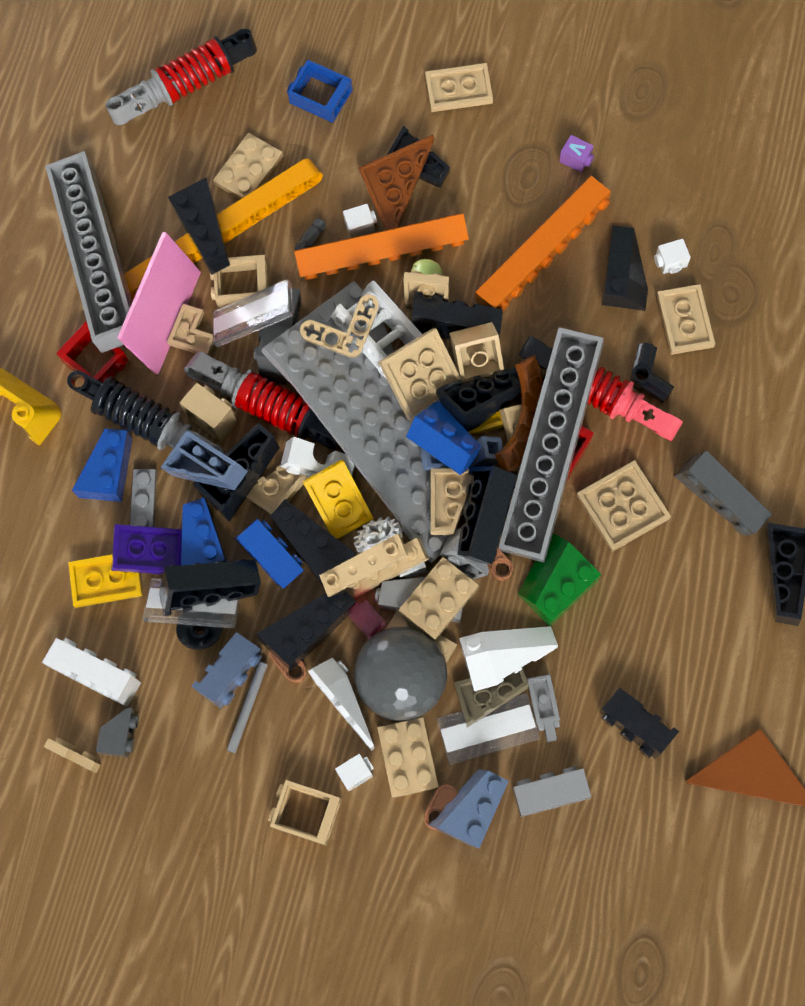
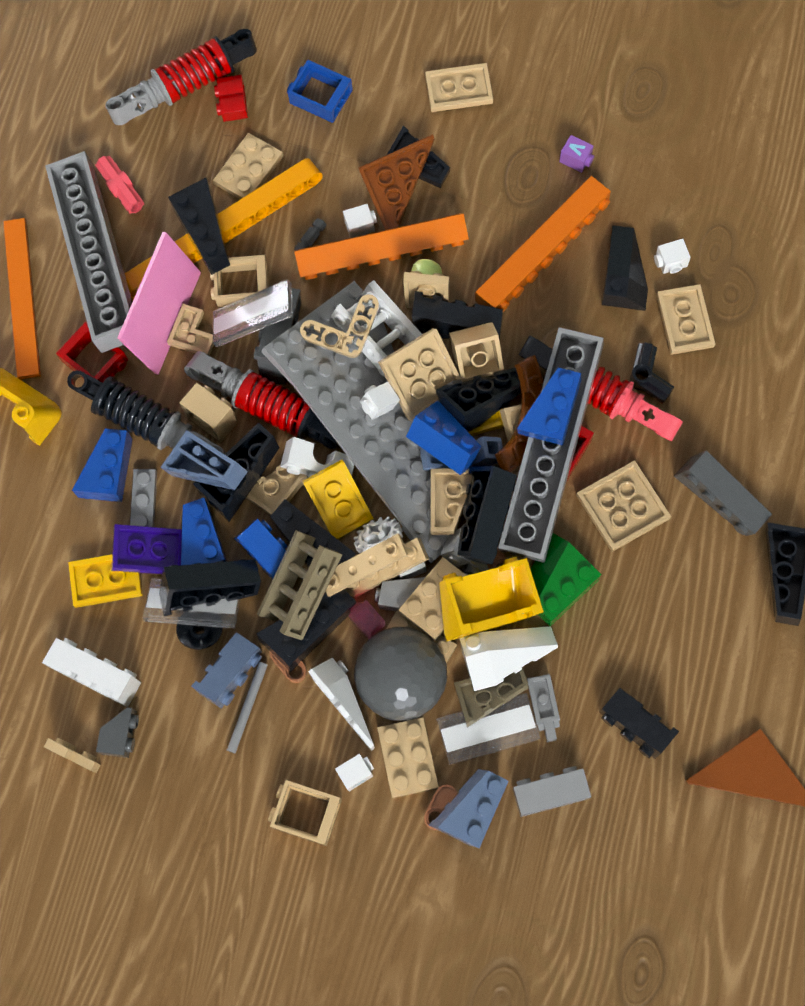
none -> orange tile [3,218,41,380]
none -> coral piece [95,156,145,214]
none -> red brick [214,75,248,122]
none -> dark tan fence [257,530,342,640]
none -> white brick [360,382,400,420]
none -> yellow windscreen [439,557,544,642]
none -> blue wedge [517,368,581,445]

